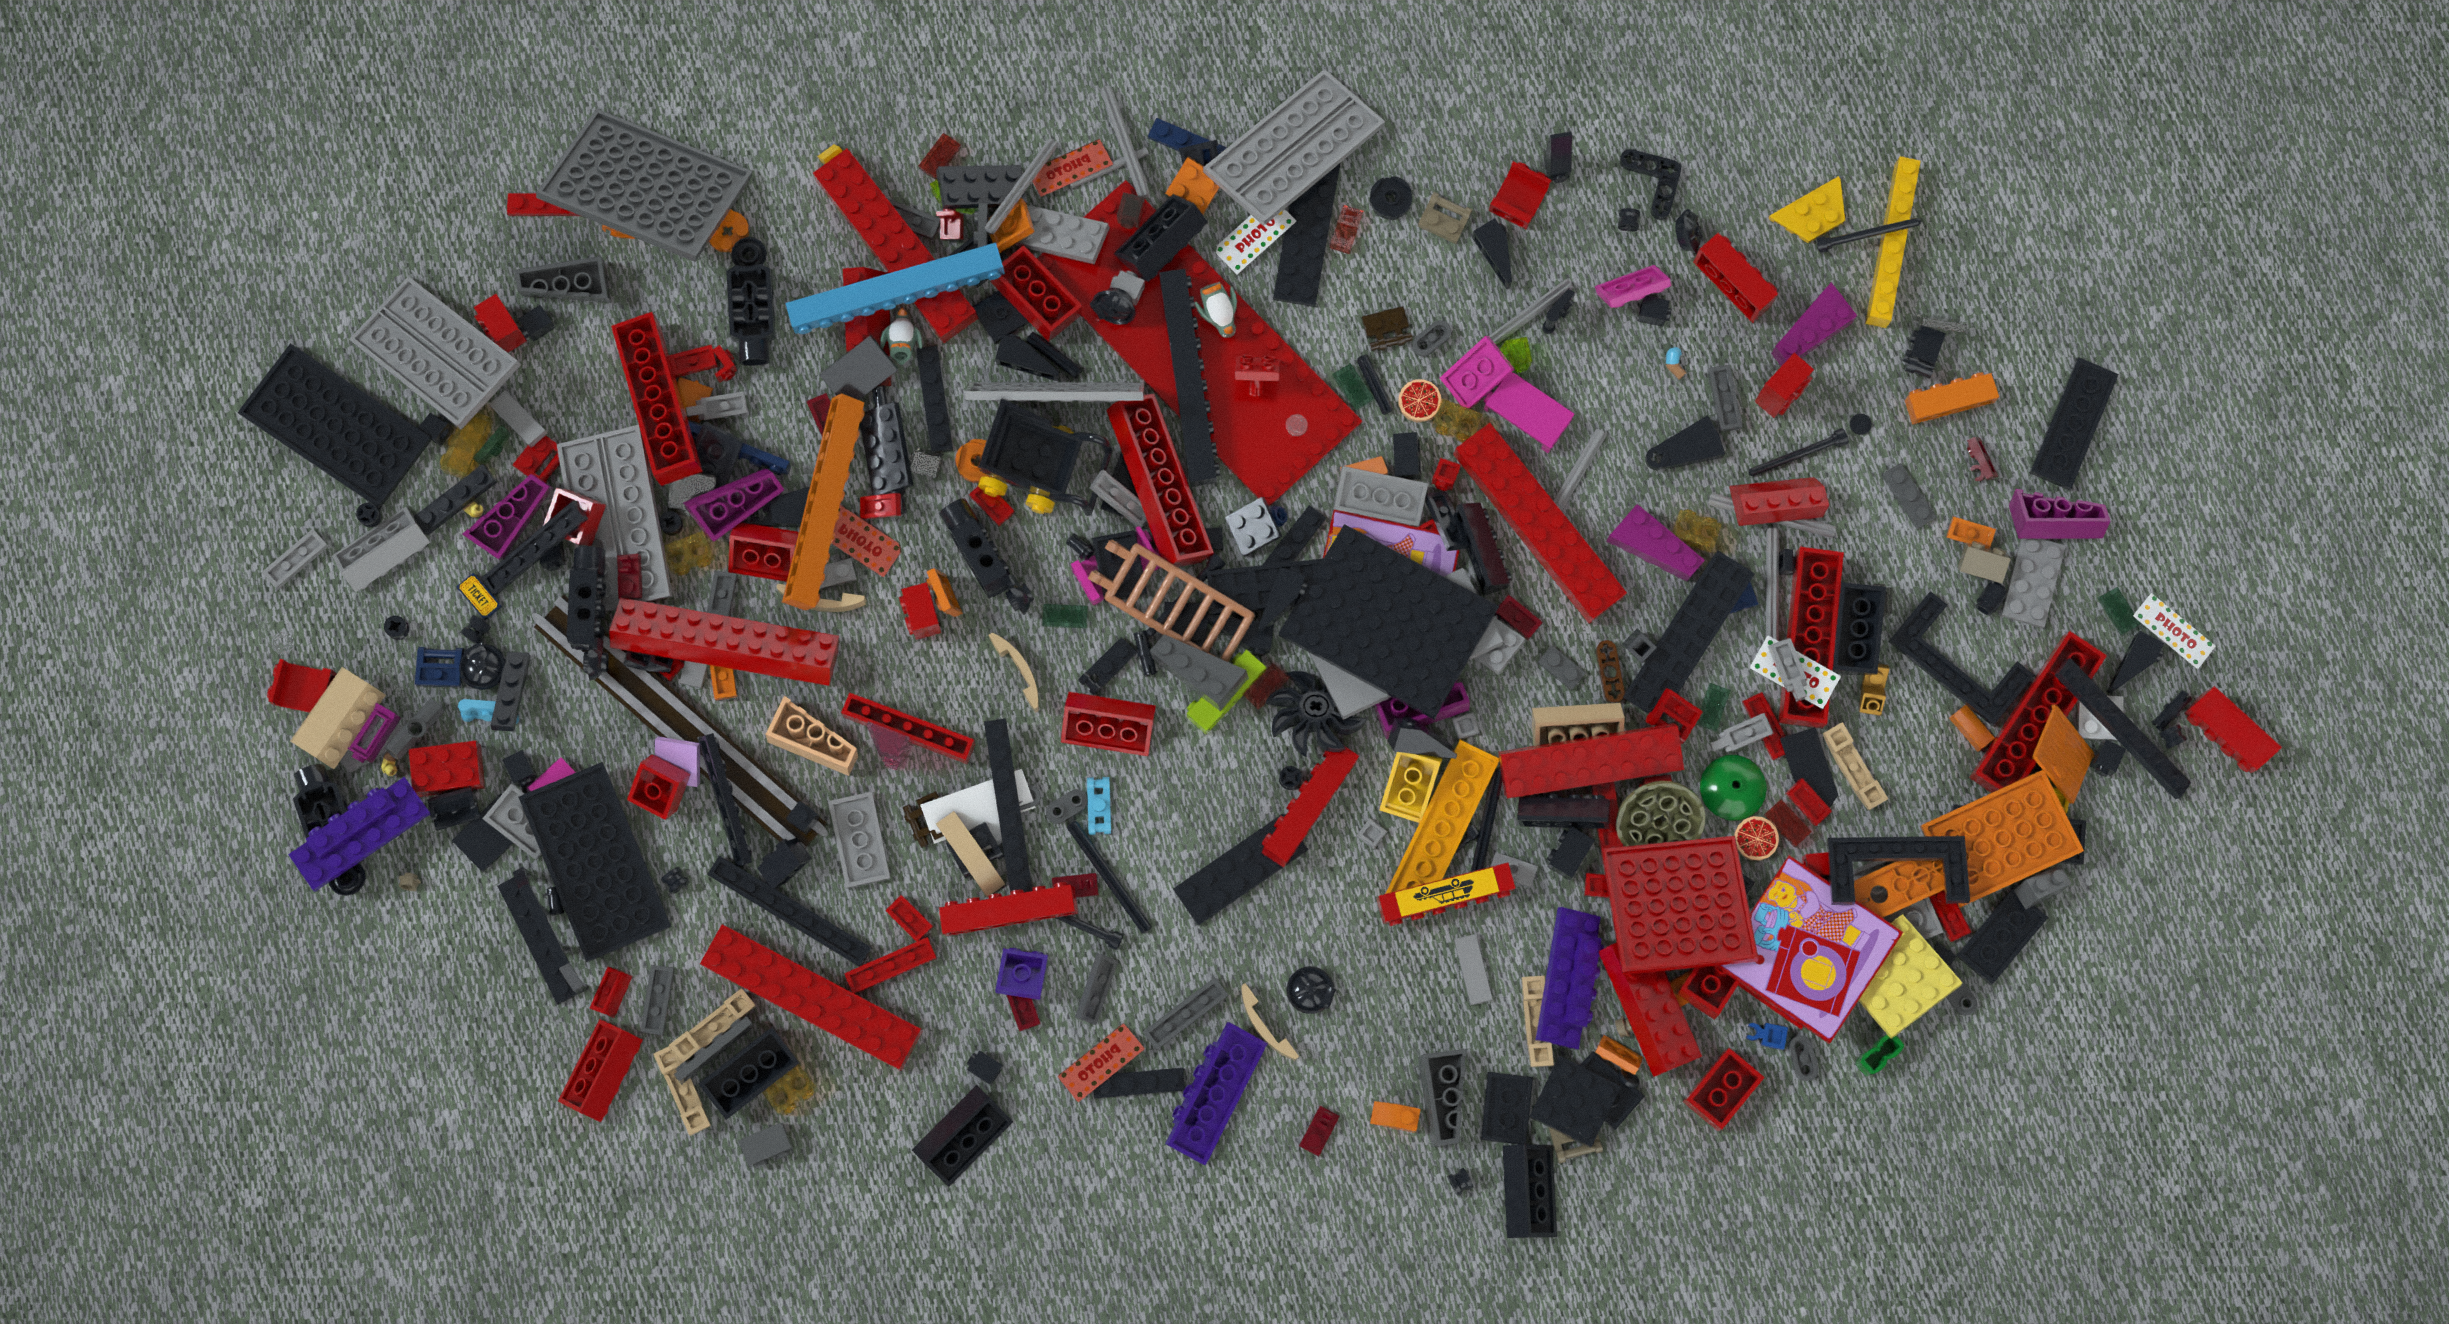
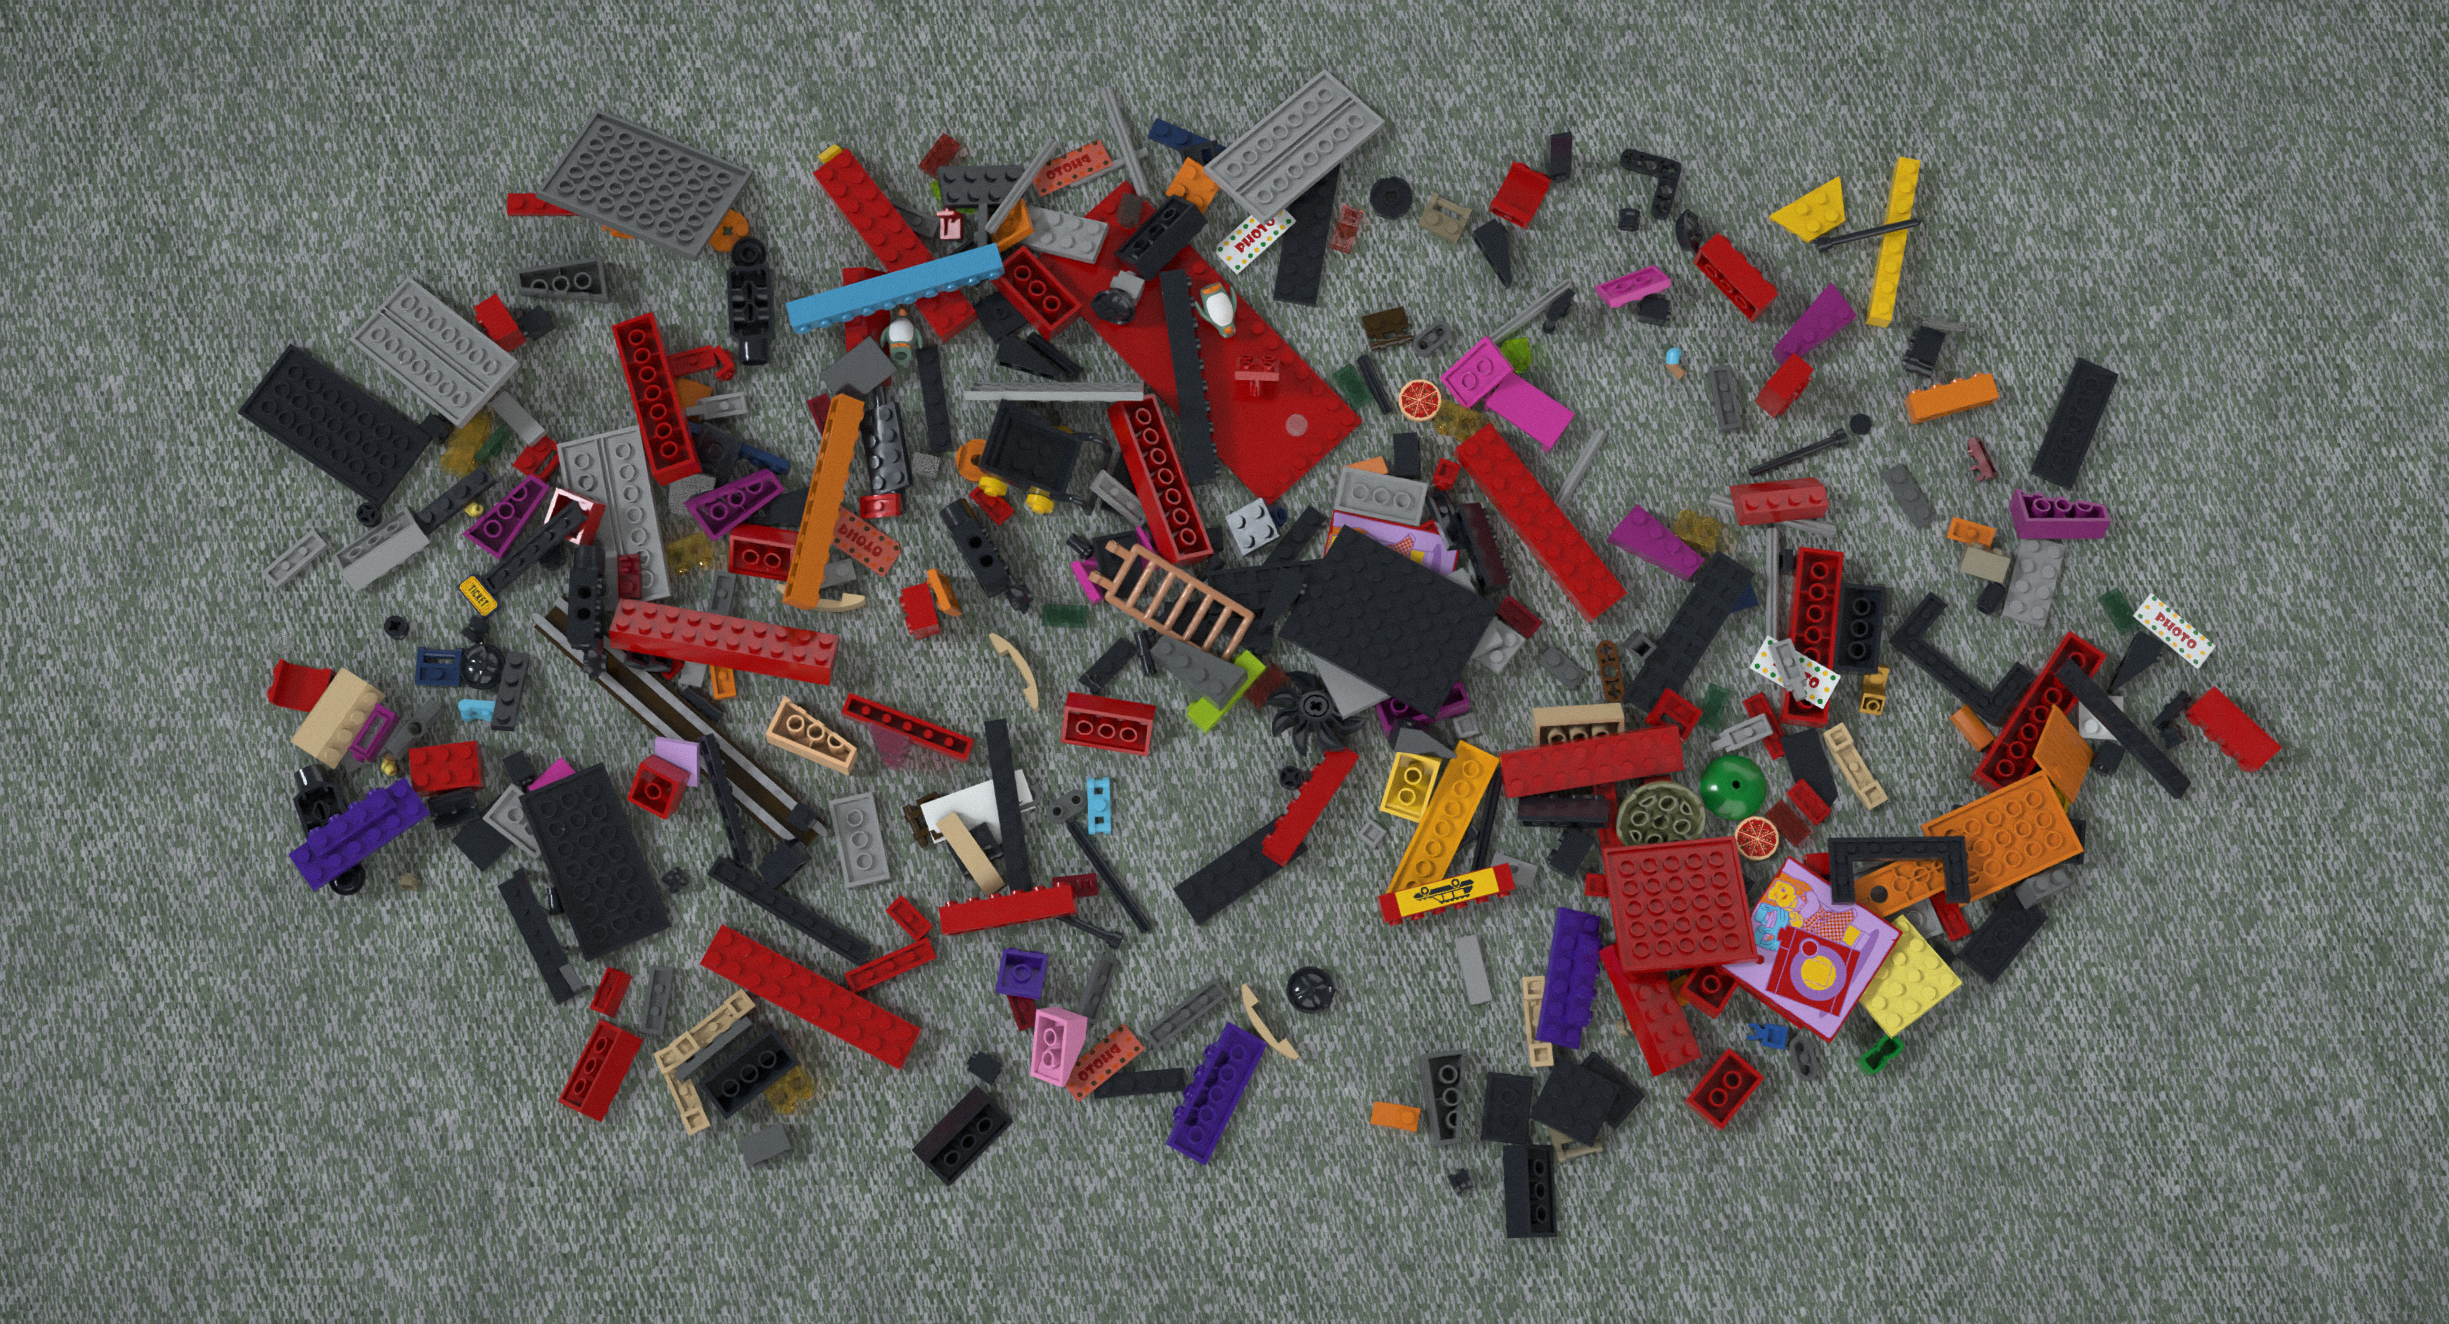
black wheel [659,511,683,536] -> none
dark red plate [1299,1106,1340,1157] -> none
orange plate [1595,1035,1643,1075] -> none
black piece [1619,1069,1640,1088] -> none
black piece [1645,415,1725,470] -> none
dark grey plate [1946,974,1977,1016] -> none
none -> black pin [681,685,725,722]
none -> bright pink slope [1030,1006,1088,1087]

